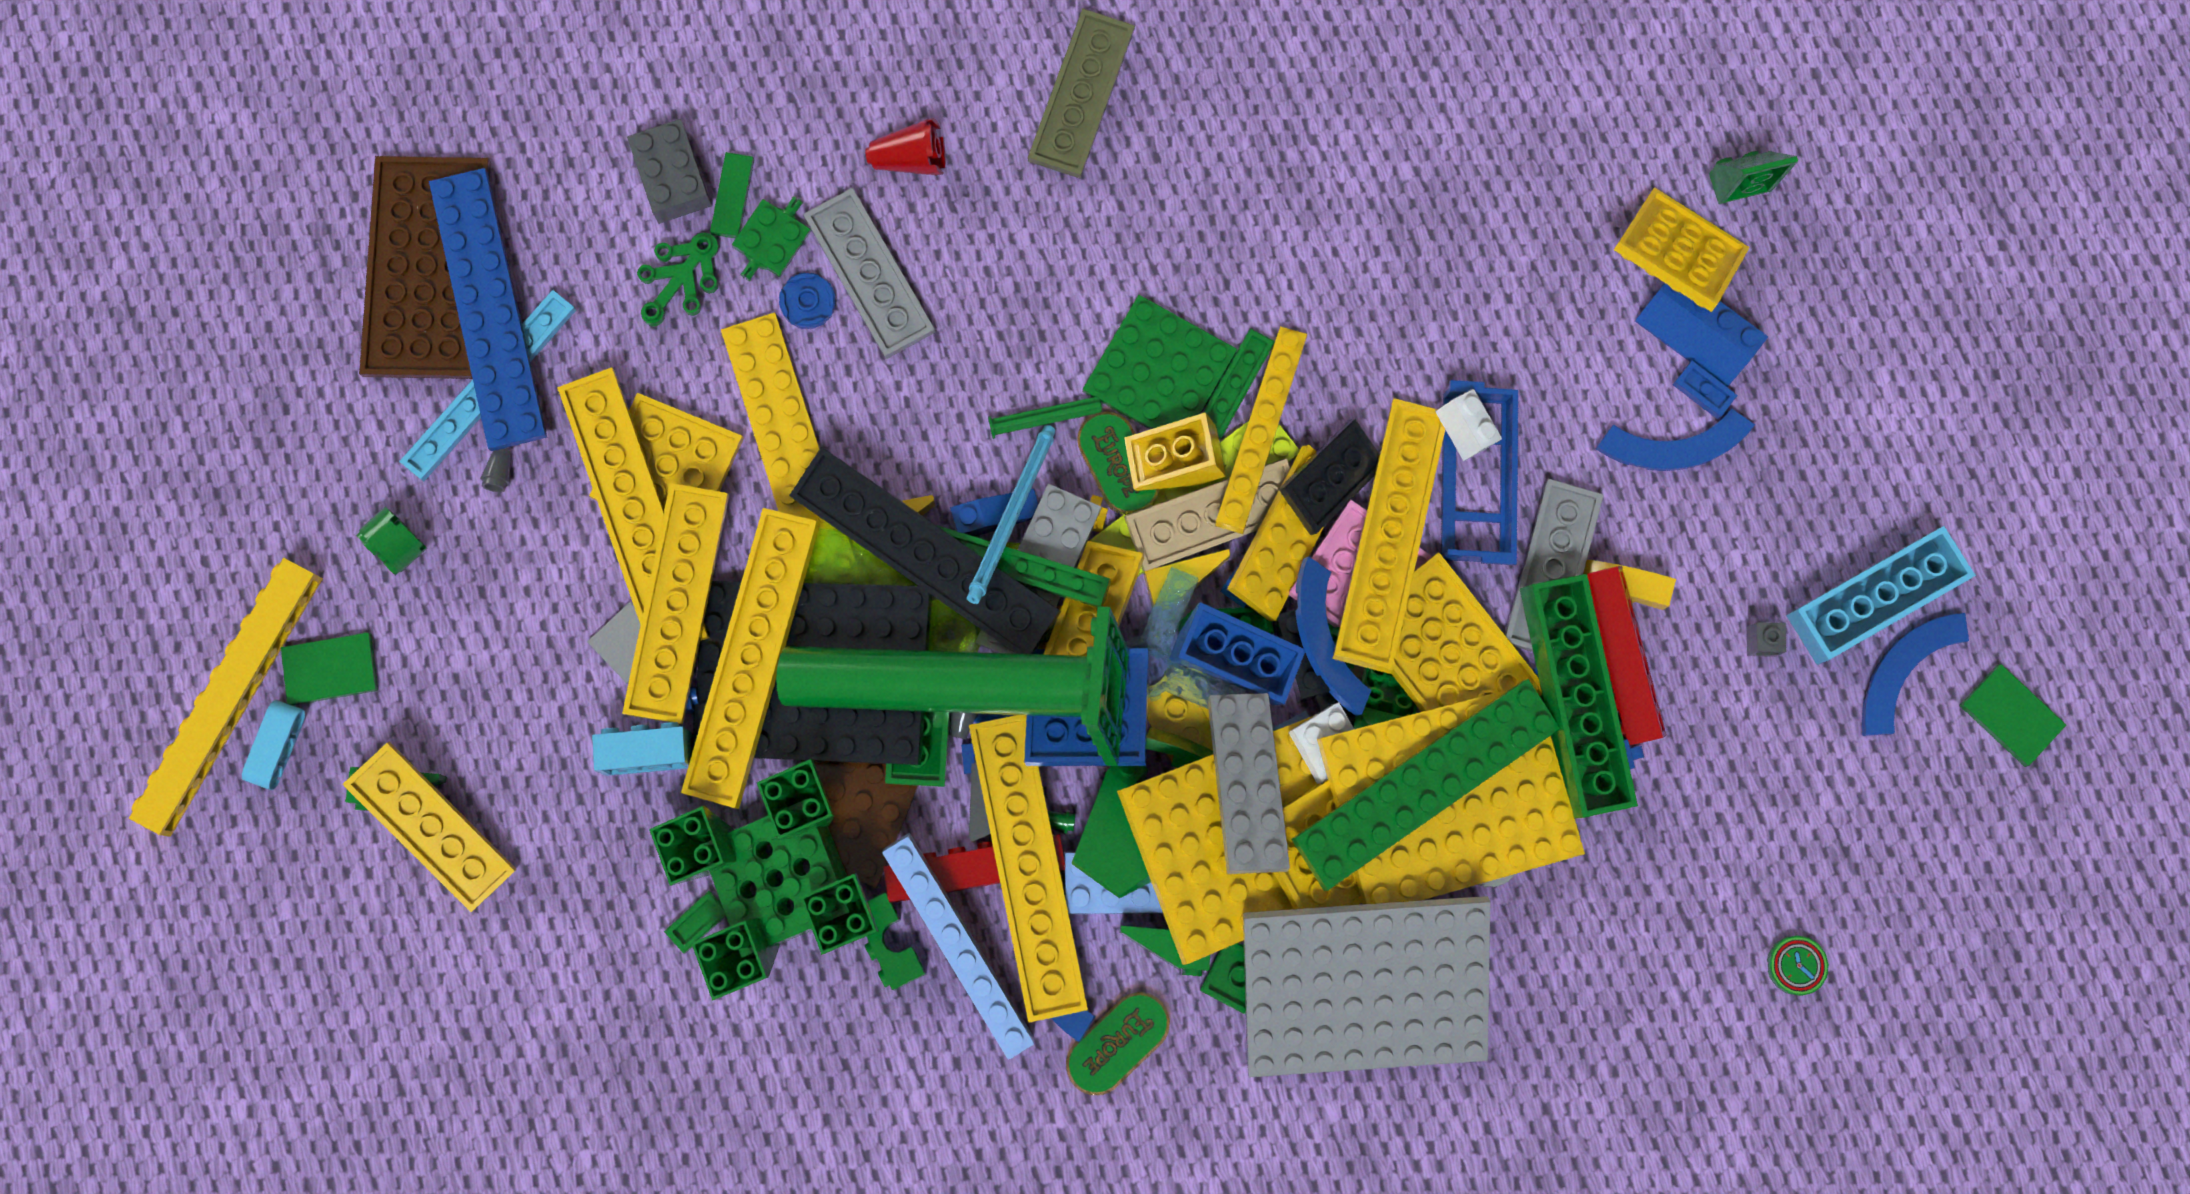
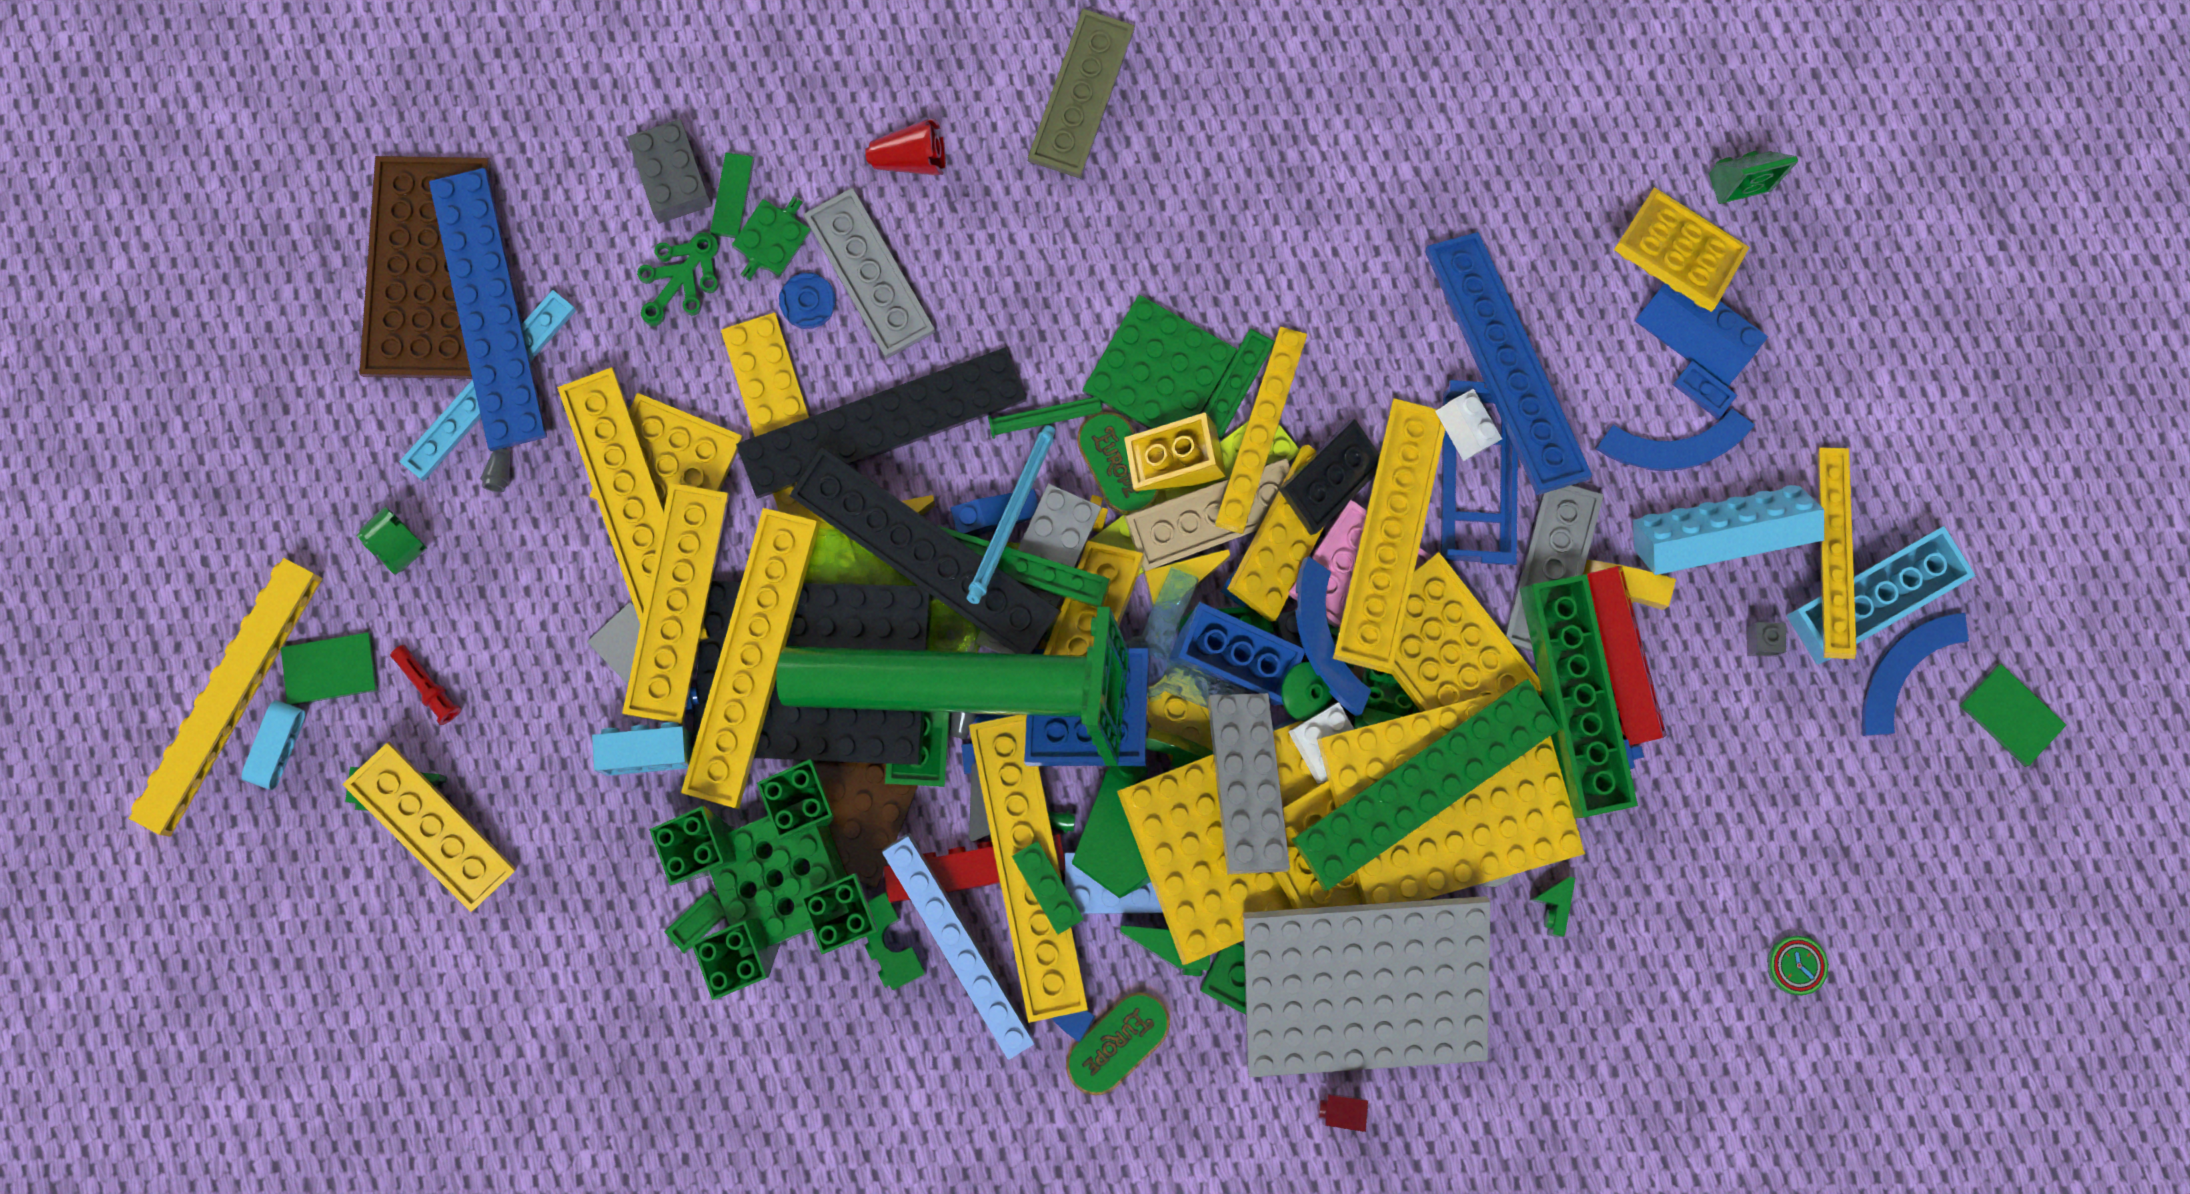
none -> red pin [390,645,462,725]
none -> black plate [736,347,1027,499]
none -> green plate [1012,841,1084,935]
none -> green dish [1281,662,1332,721]
none -> dark red slope [1318,1093,1369,1132]
none -> blue plate [1425,232,1592,496]
none -> green slope [1530,877,1576,938]
none -> medium azure brick [1633,485,1824,575]
none -> yellow plate [1818,448,1856,659]

